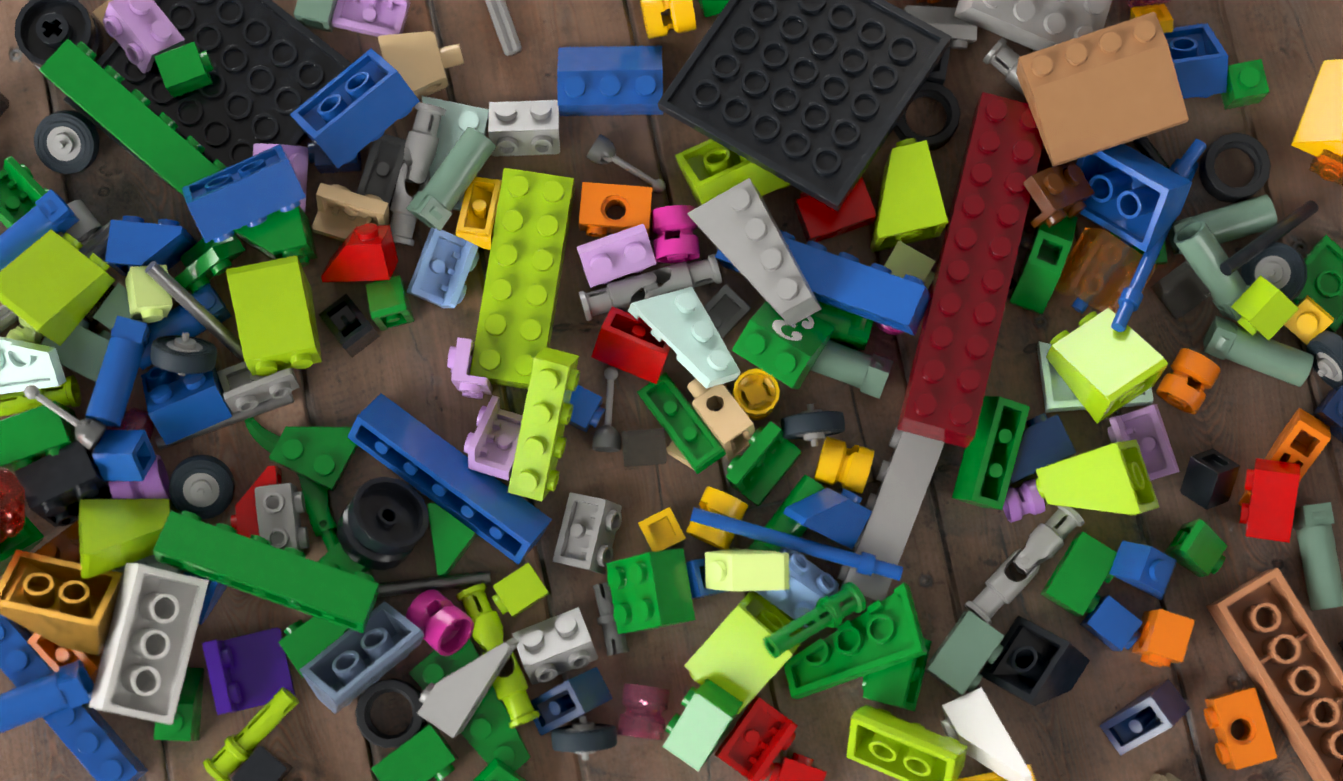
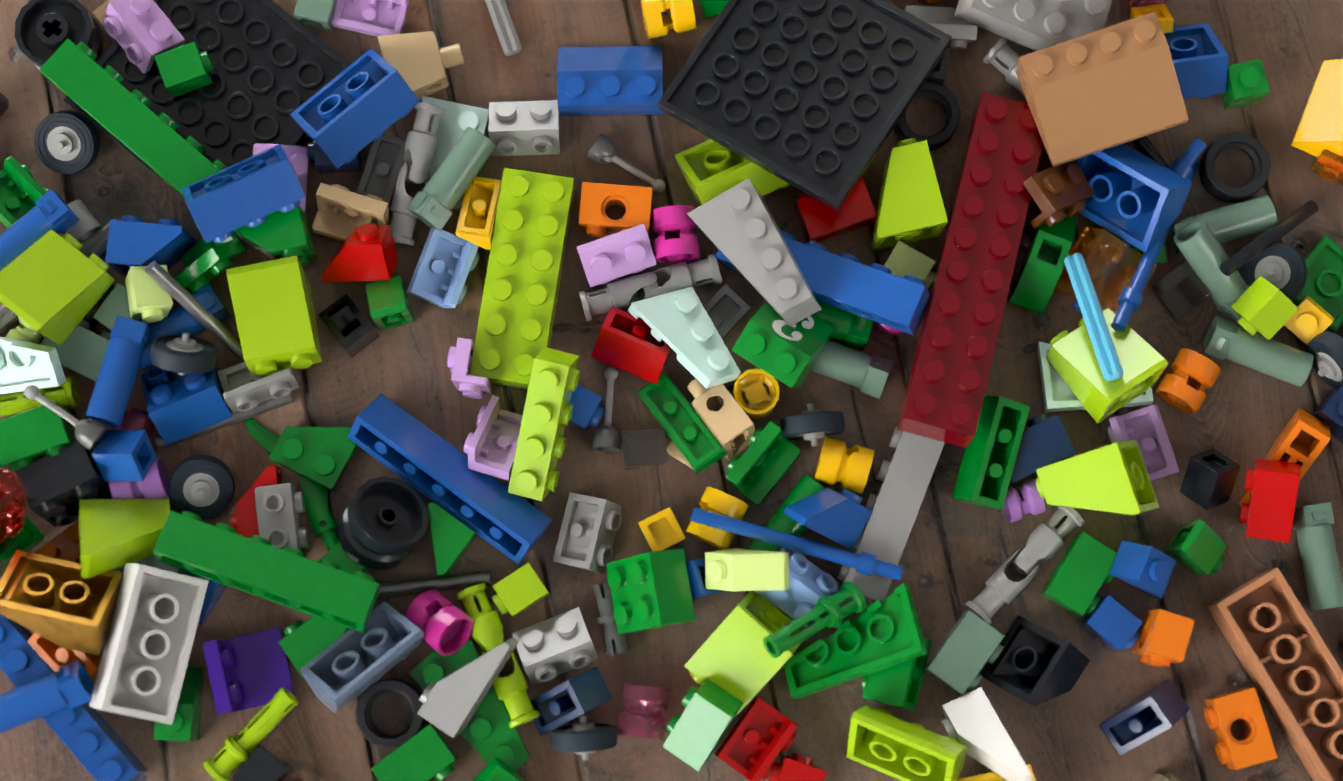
none -> medium azure axle [1064,253,1124,381]

